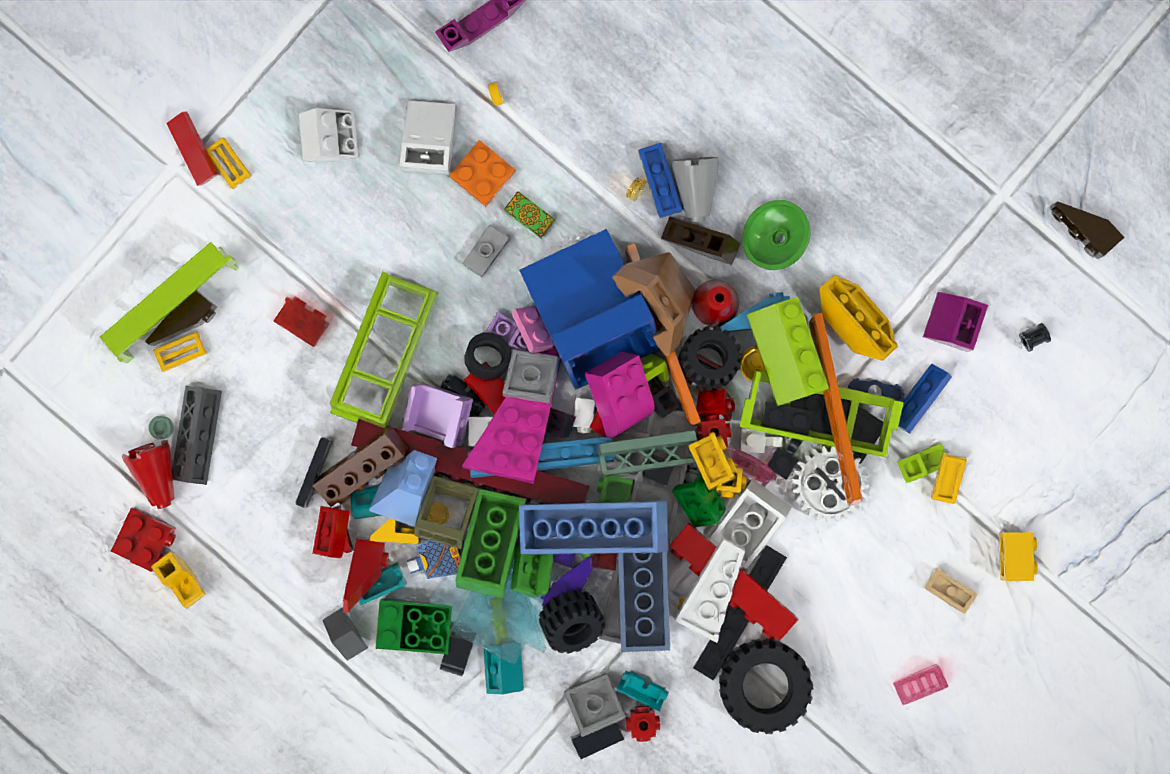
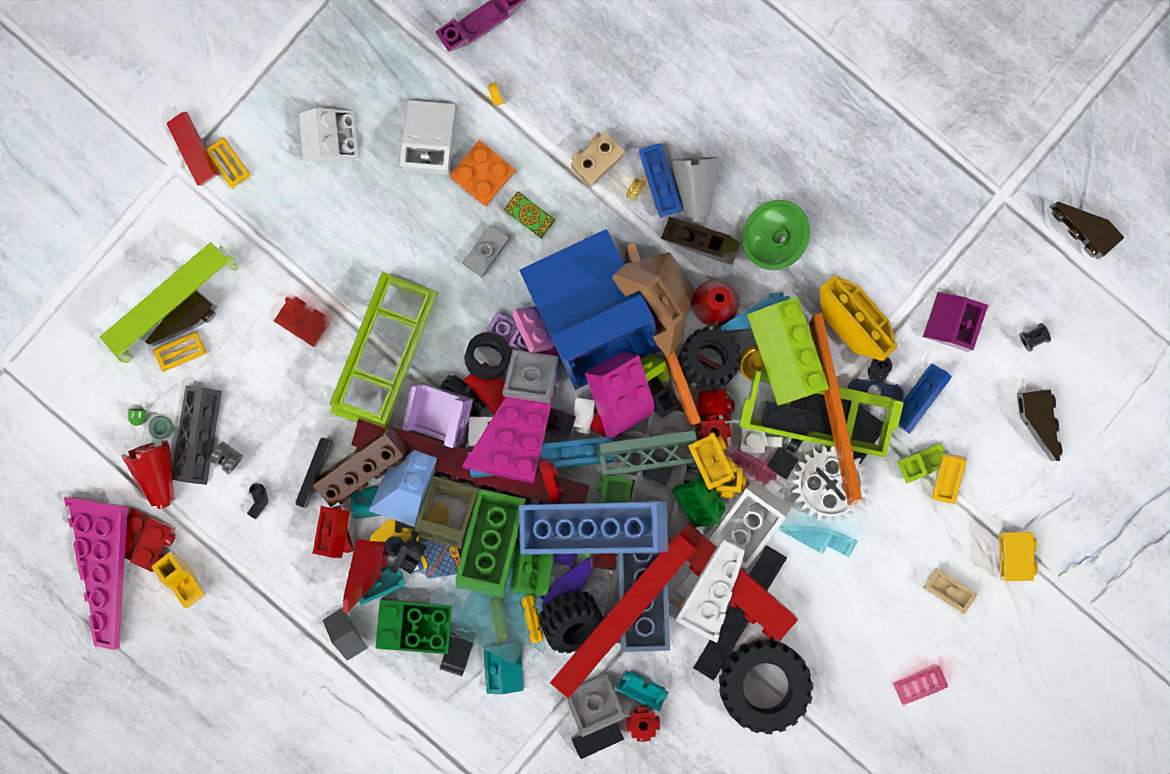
none -> dark pink wing [64,497,128,650]
none -> bright green hinge [127,408,147,426]
none -> dark grey wheel [209,441,243,474]
none -> black arm [247,483,269,520]
none -> black hips [384,530,427,574]
none -> yellow axle [521,595,544,643]
none -> red plate [538,459,564,504]
none -> red tile [550,533,696,699]
none -> tan brick [571,131,625,188]
none -> clear light blue slope [779,525,858,558]
none -> black bush [867,357,892,383]
none -> dark brown slope [1017,389,1063,461]

